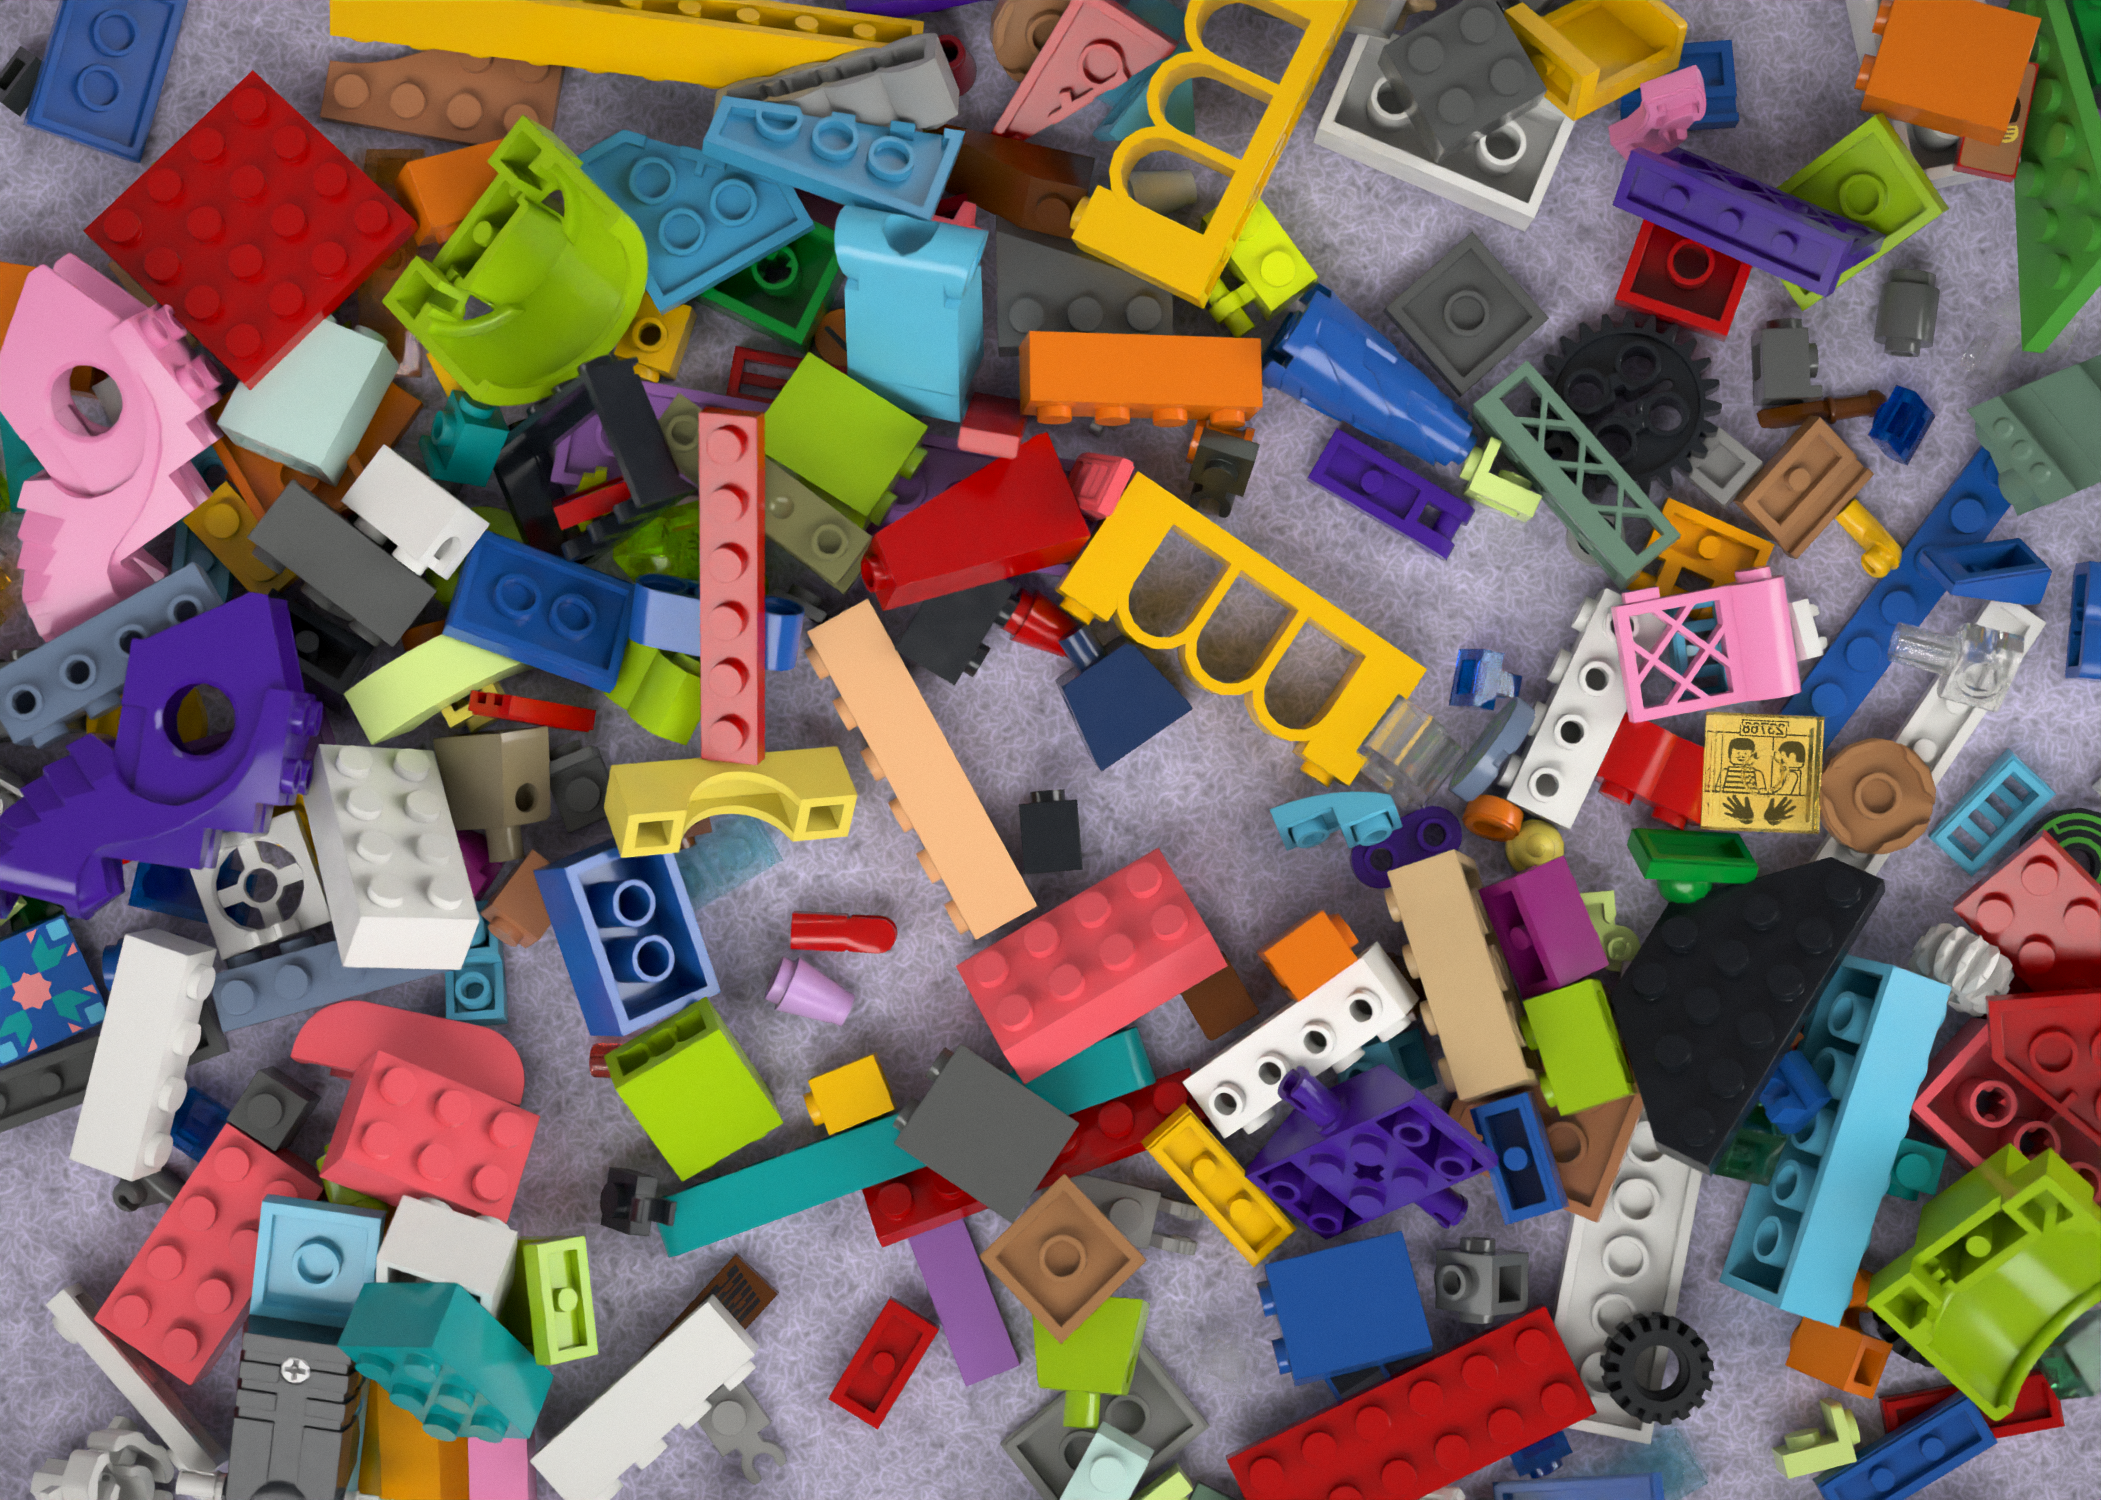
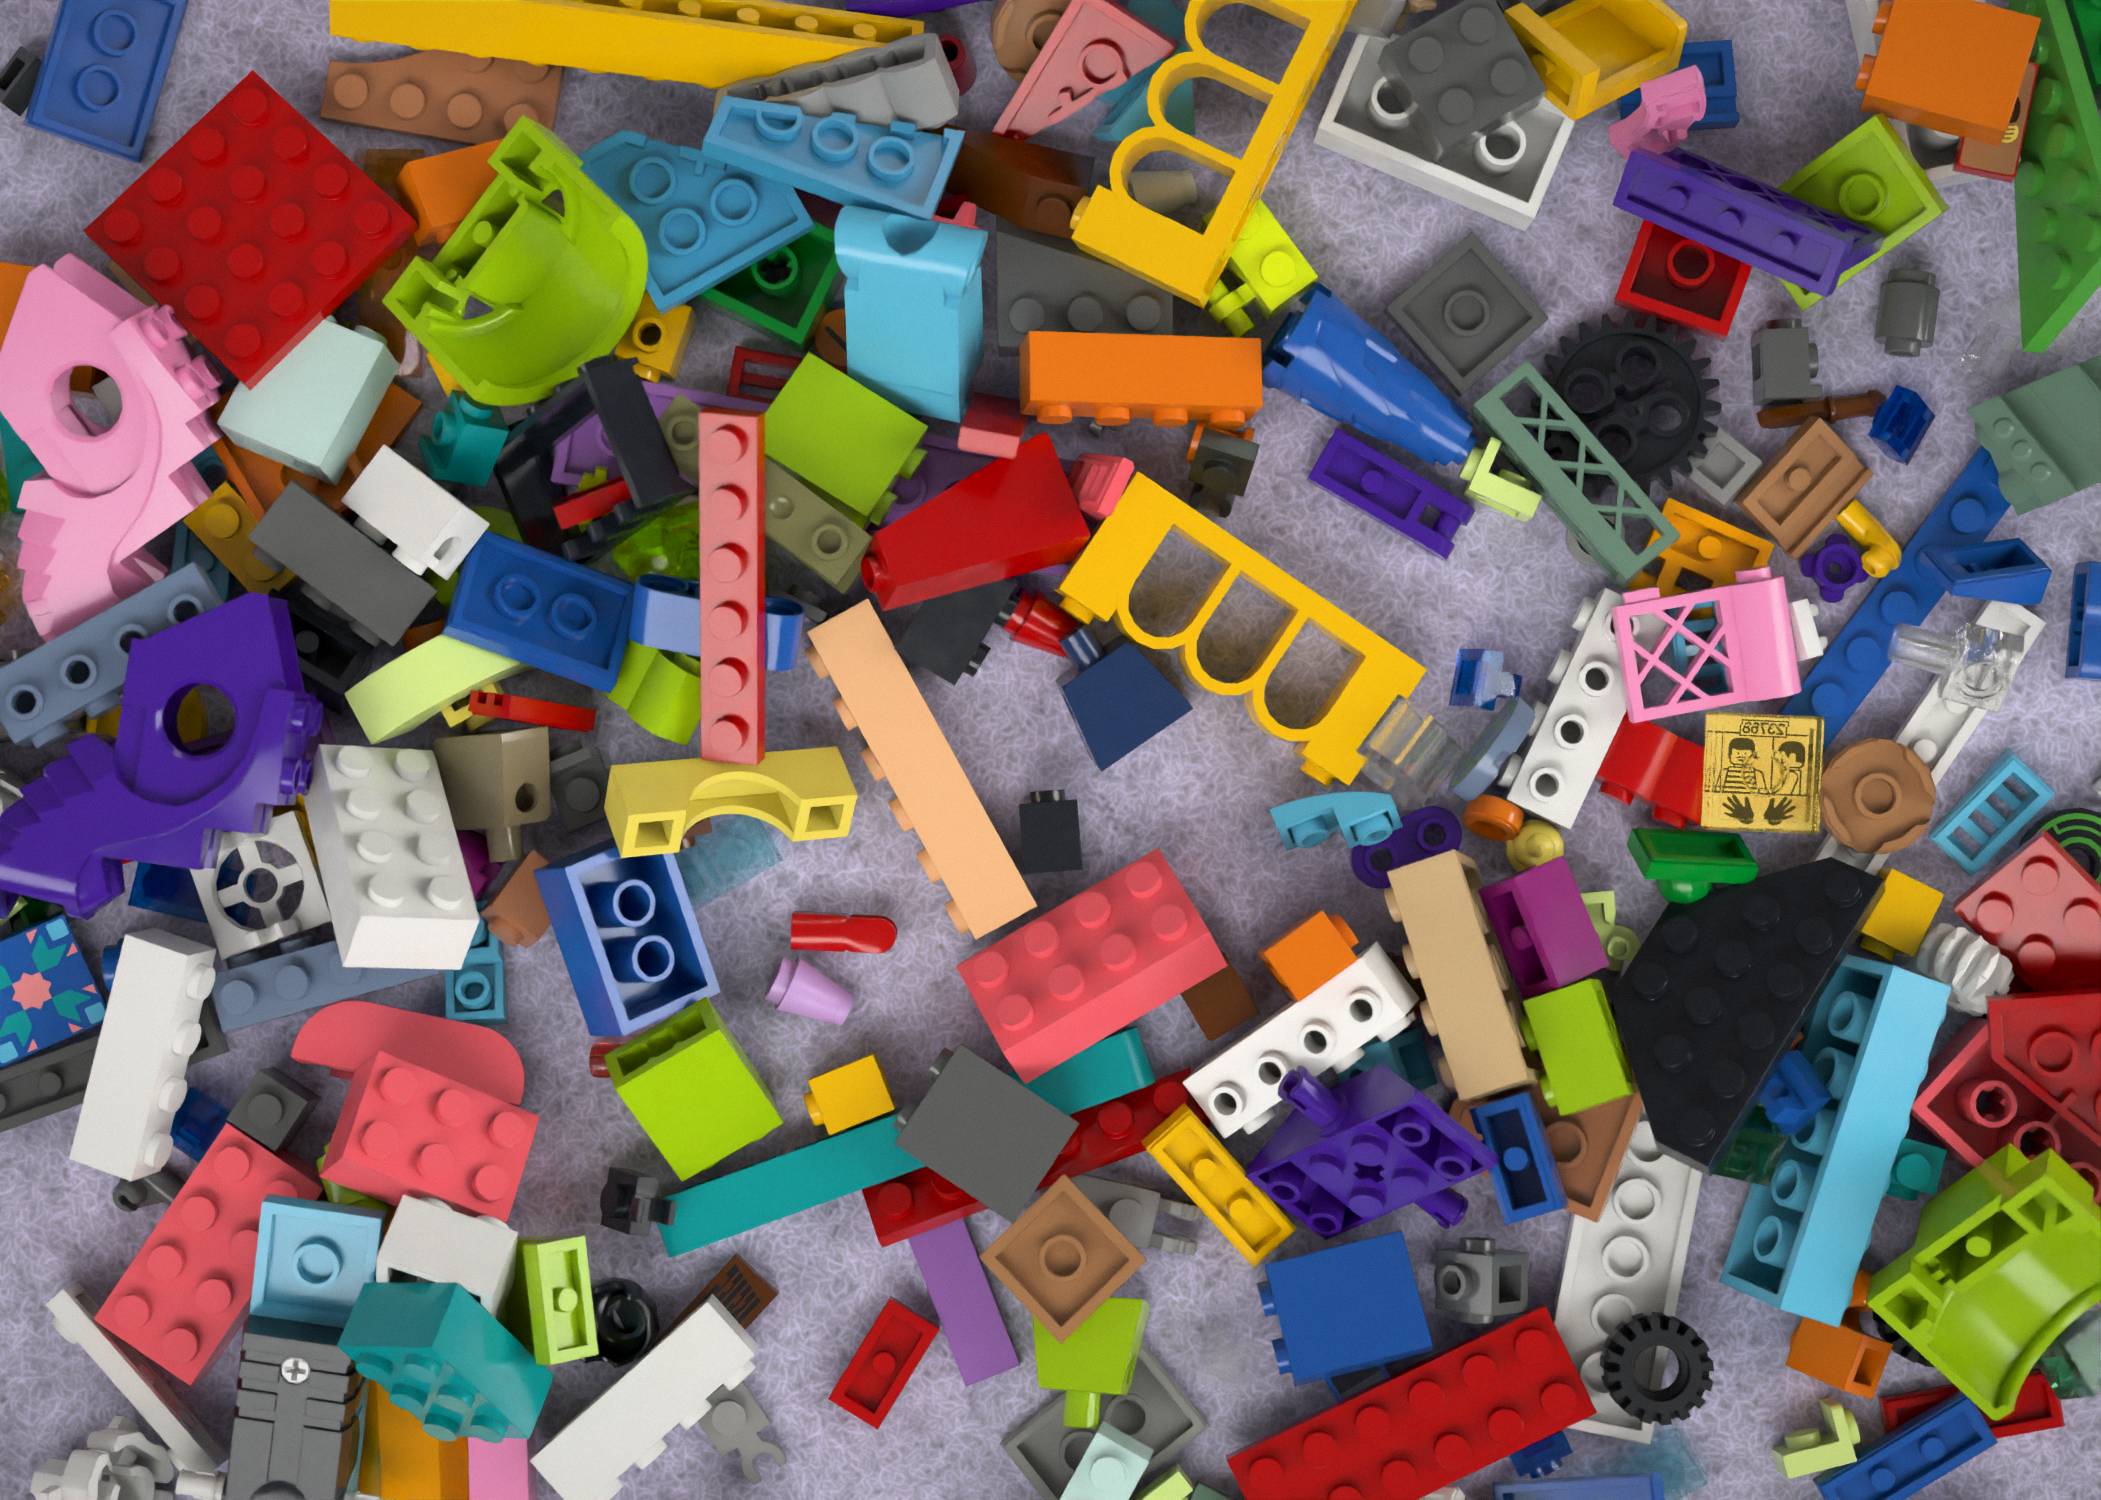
none -> black hair [579,1277,660,1368]
none -> dark purple plate [1799,534,1869,603]
none -> yellow brick [1859,868,1945,962]

